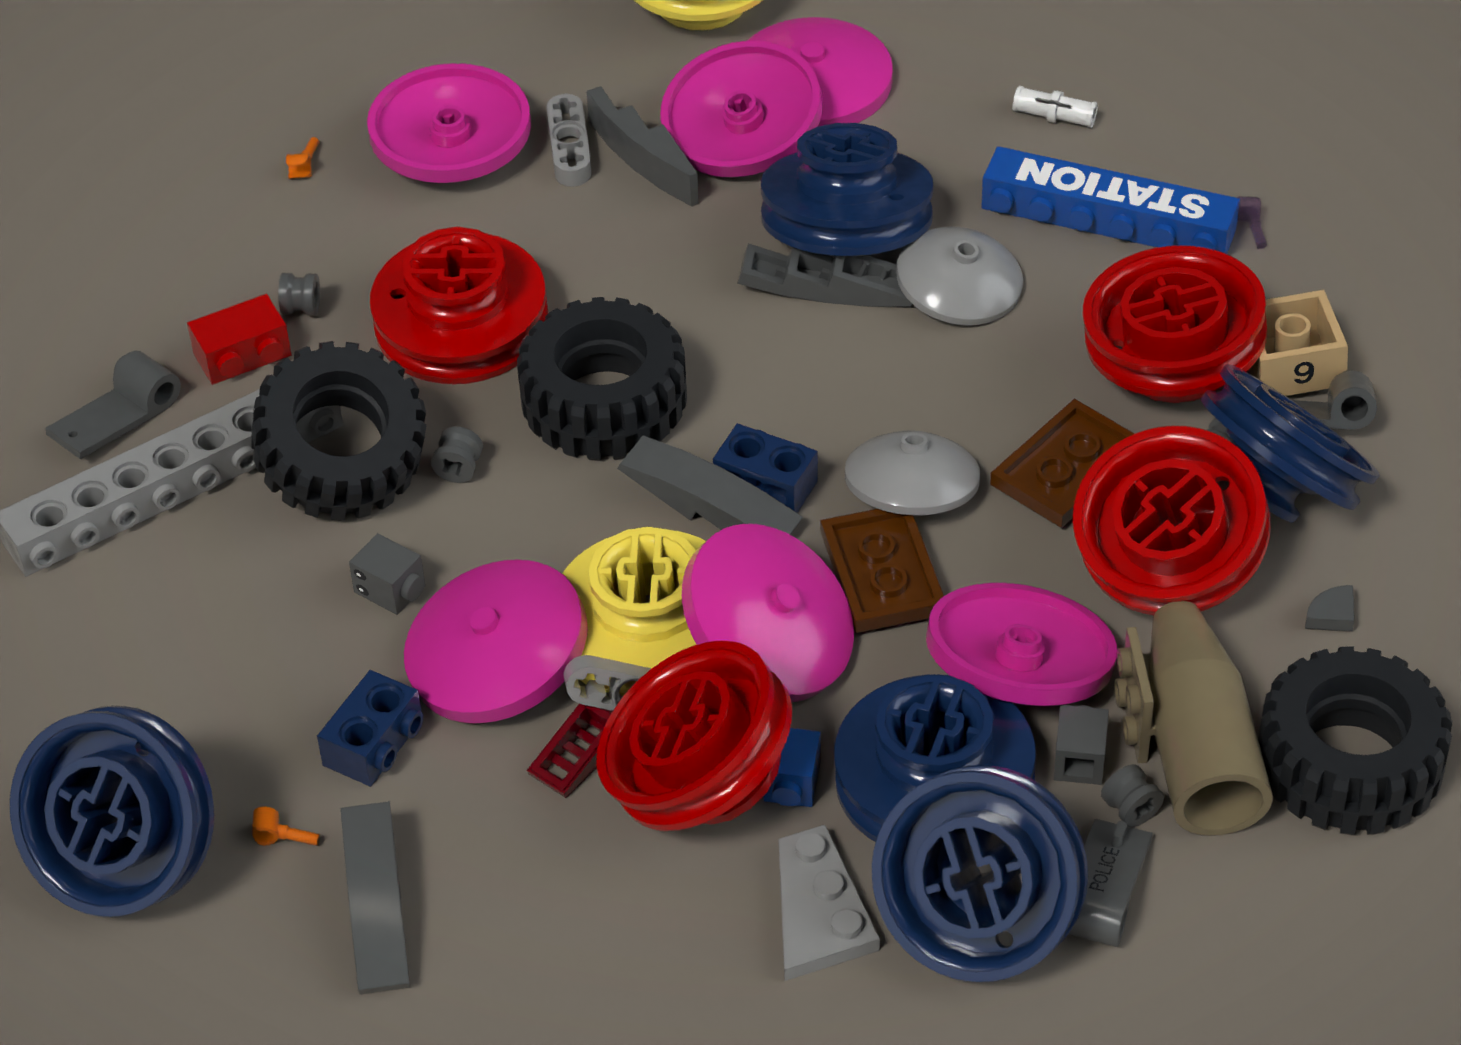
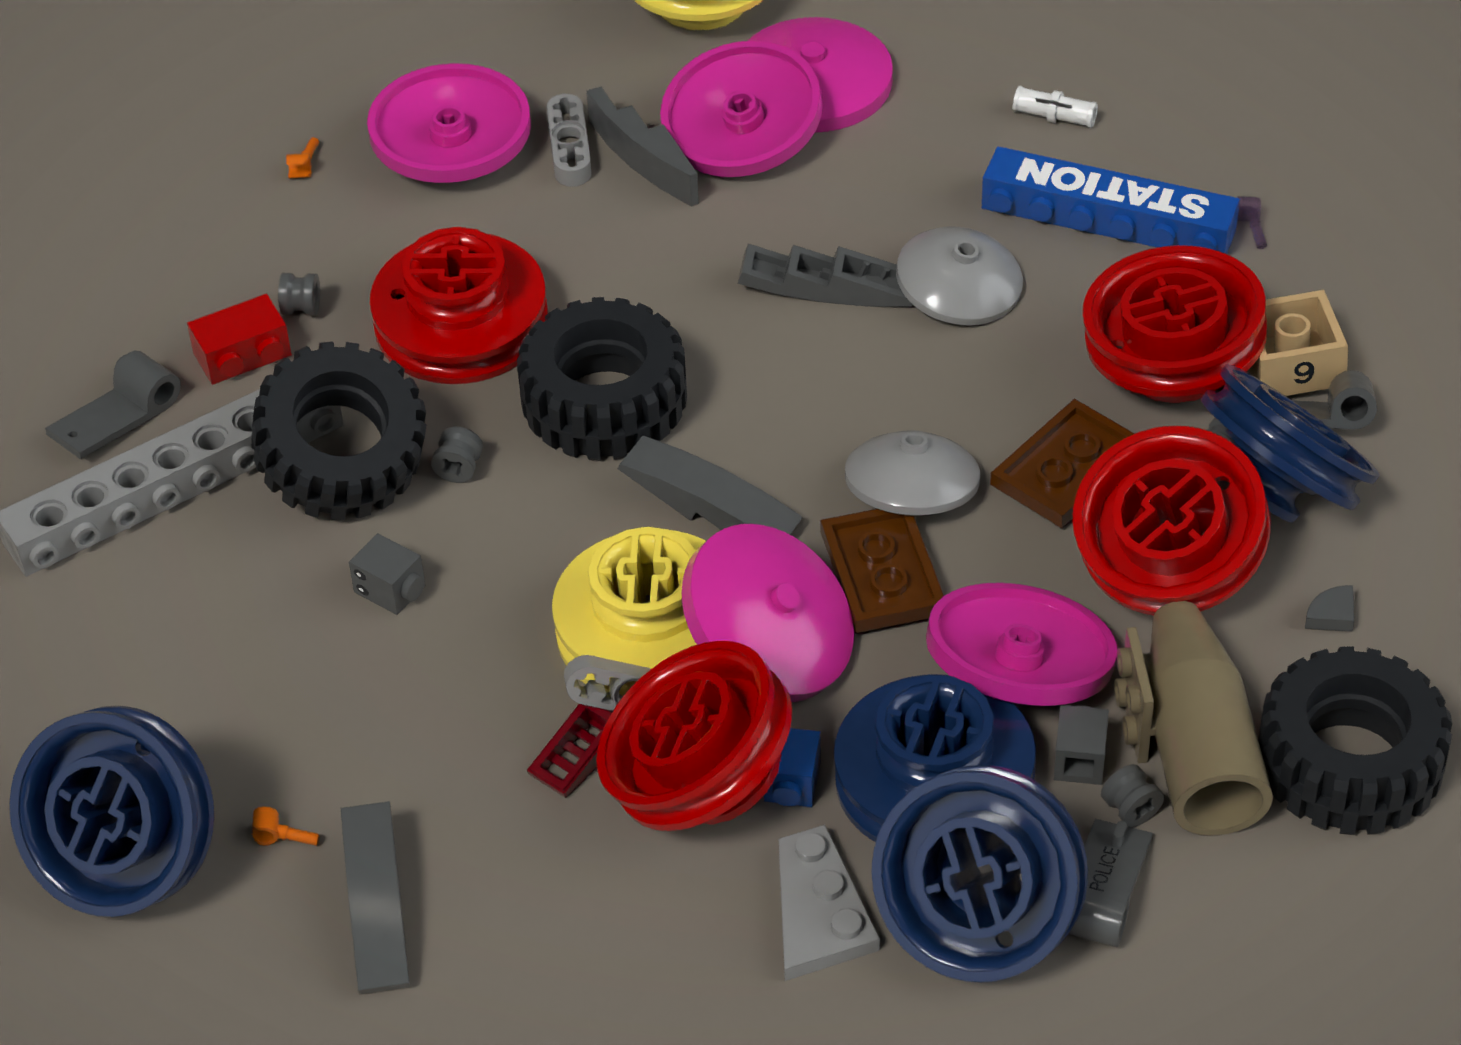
dark blue brick [317,670,423,787] -> none
dark pink dish [404,559,588,723] -> none
dark blue brick [713,423,818,513] -> none
dark blue wheel [761,123,933,256] -> none

